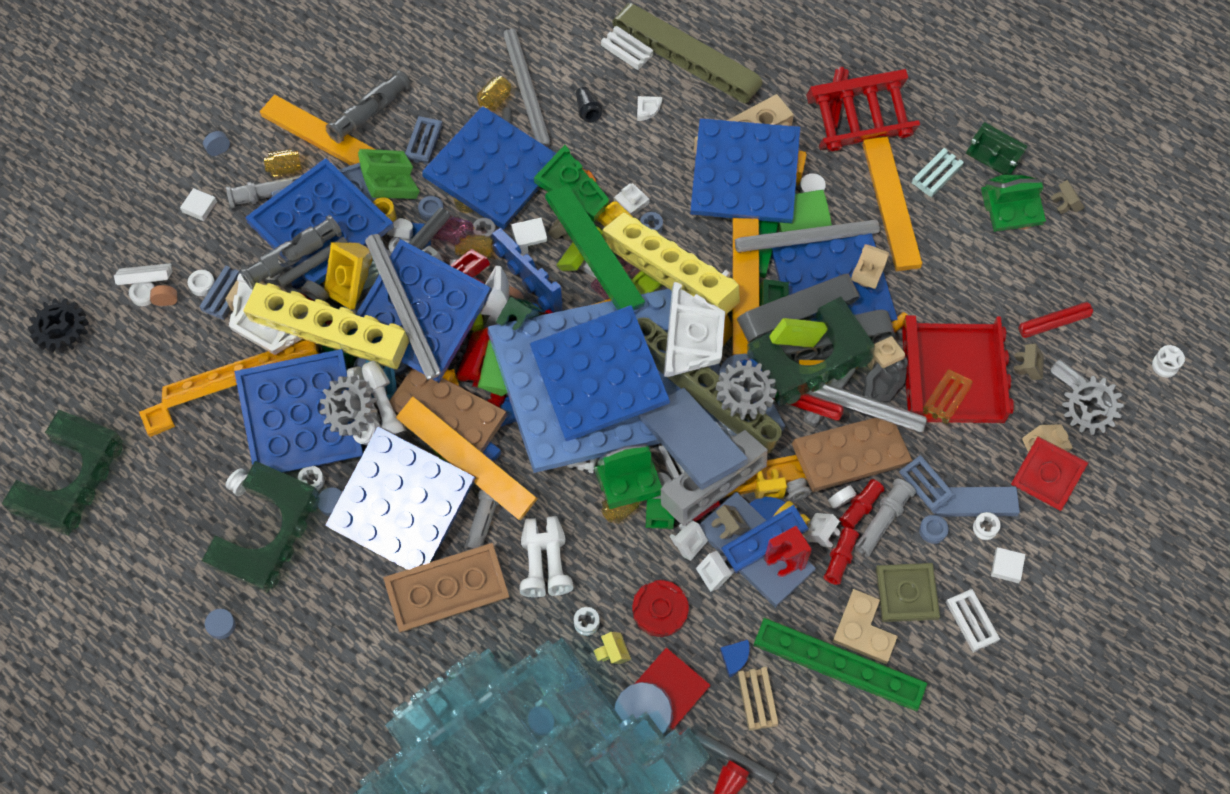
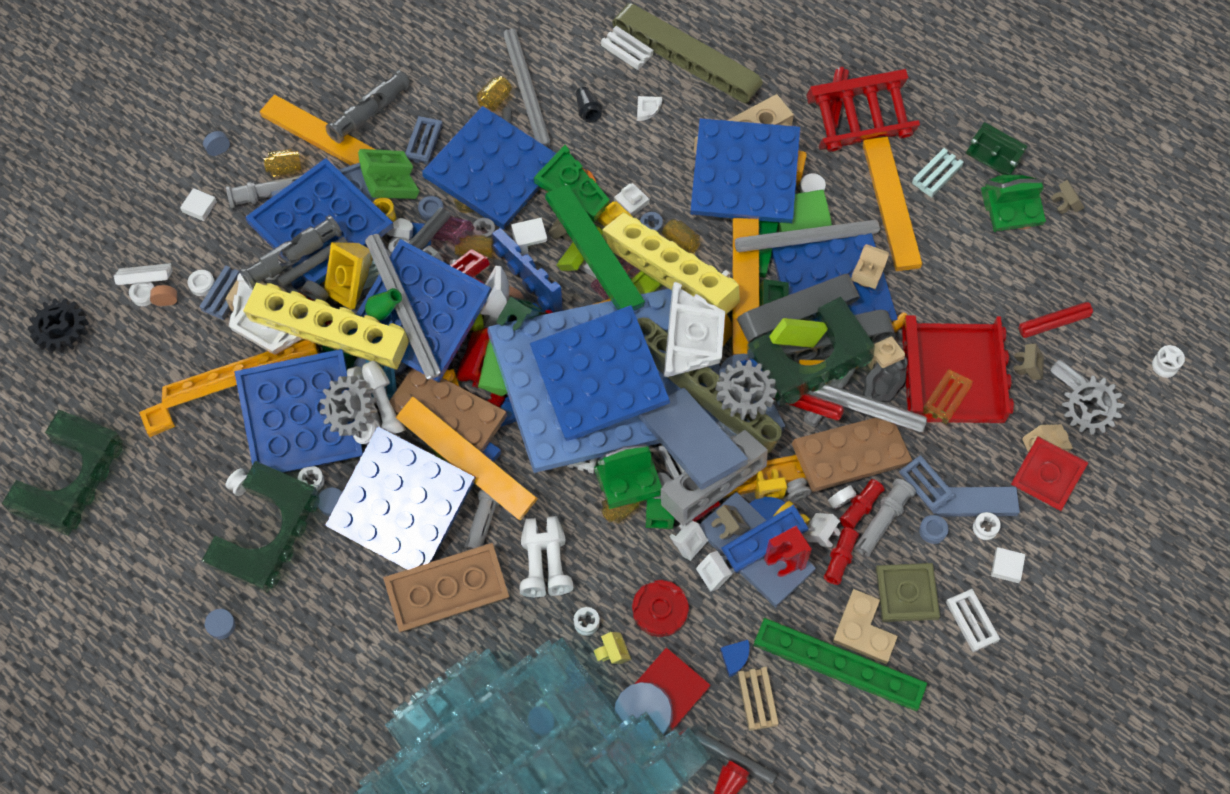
none -> green cone [365,288,402,320]
none -> clear yellow brick [662,219,700,254]

